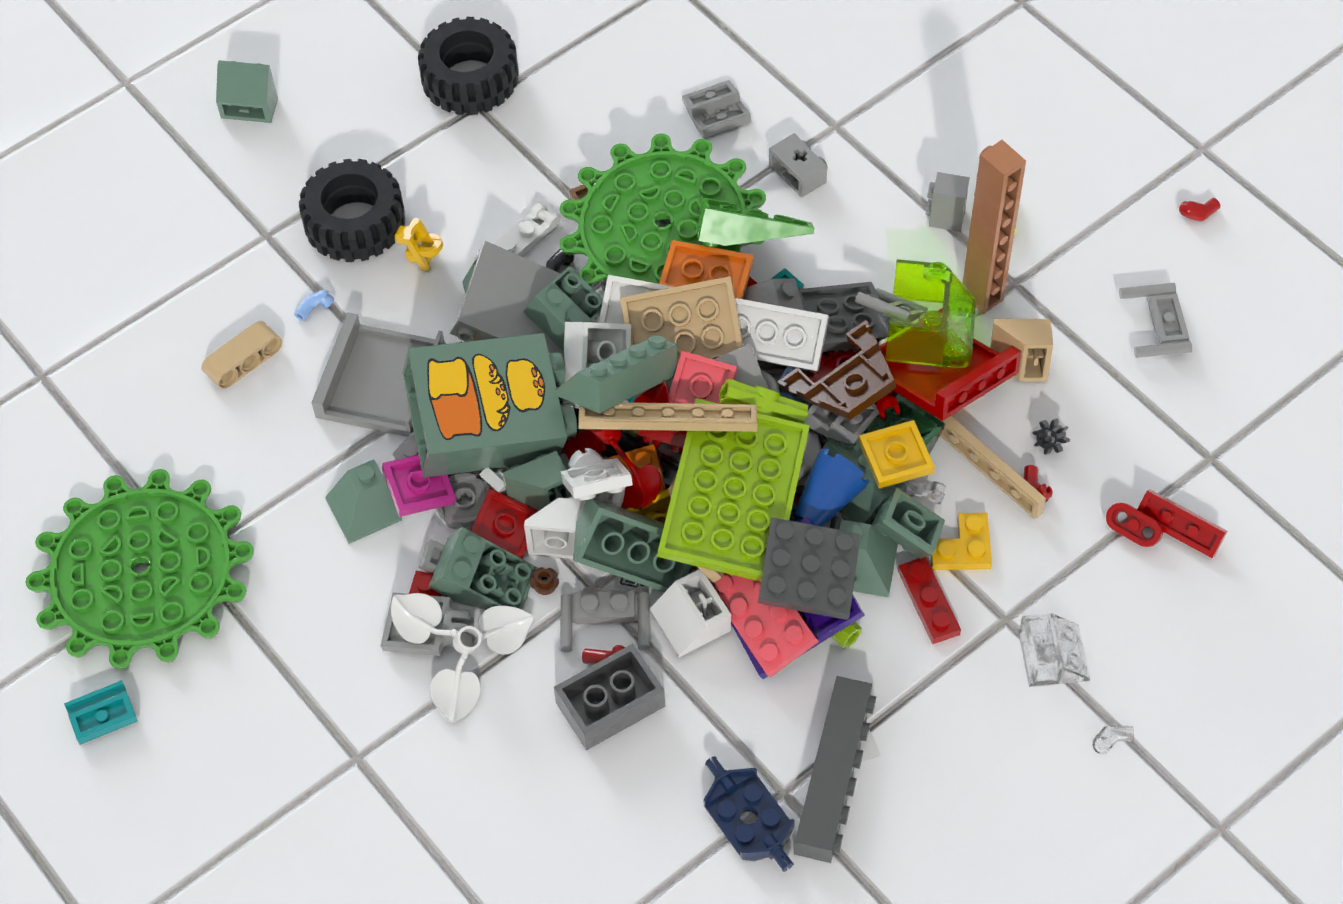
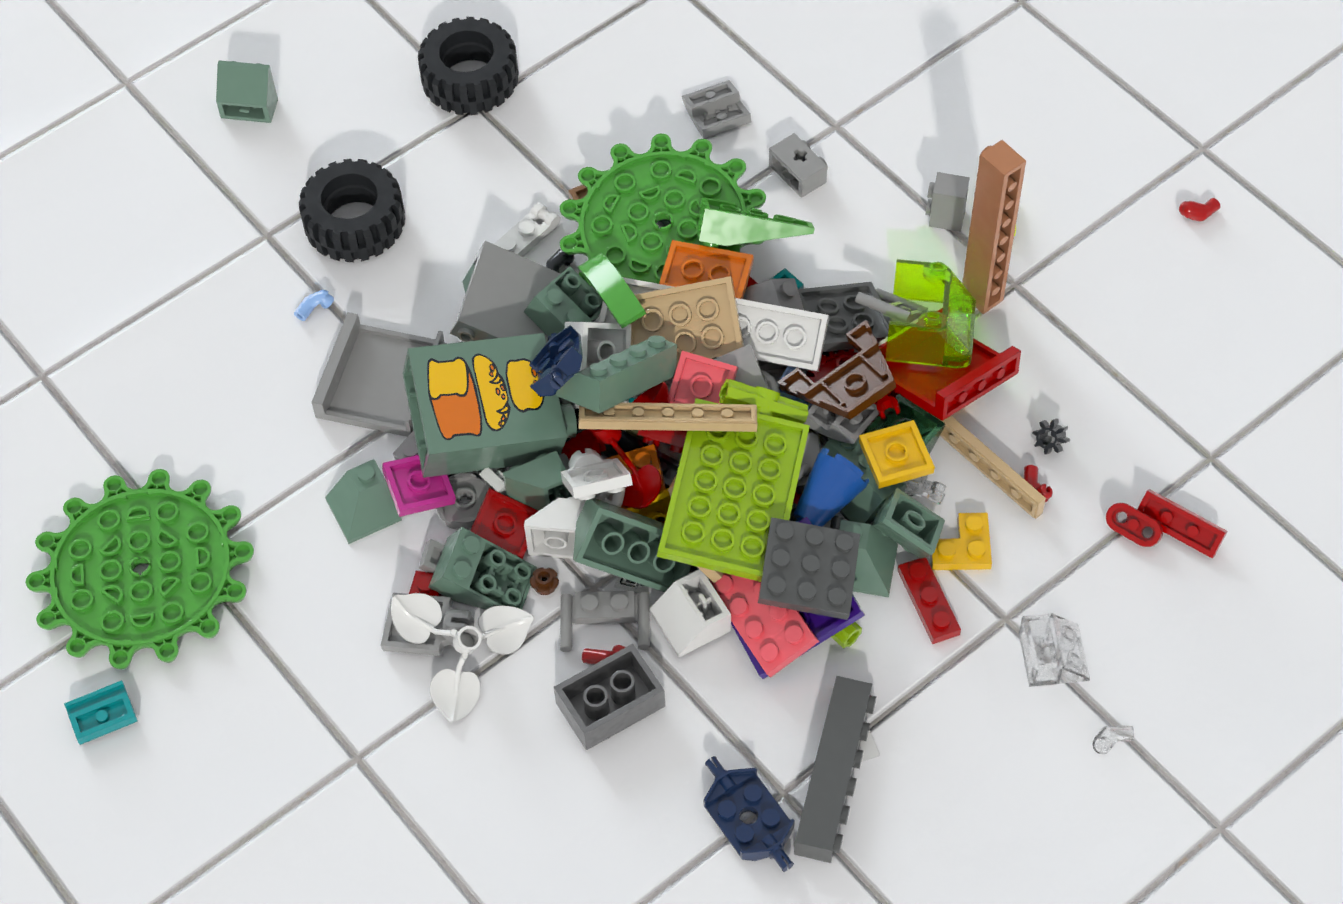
tan beam [201,321,282,389] -> none
yellow hips [395,218,443,271] -> none
tan slope [990,318,1053,382] -> none
light grey plate [1119,283,1192,358] -> none
none -> dark blue plate [529,325,583,397]
none -> bright green slope [577,253,646,328]

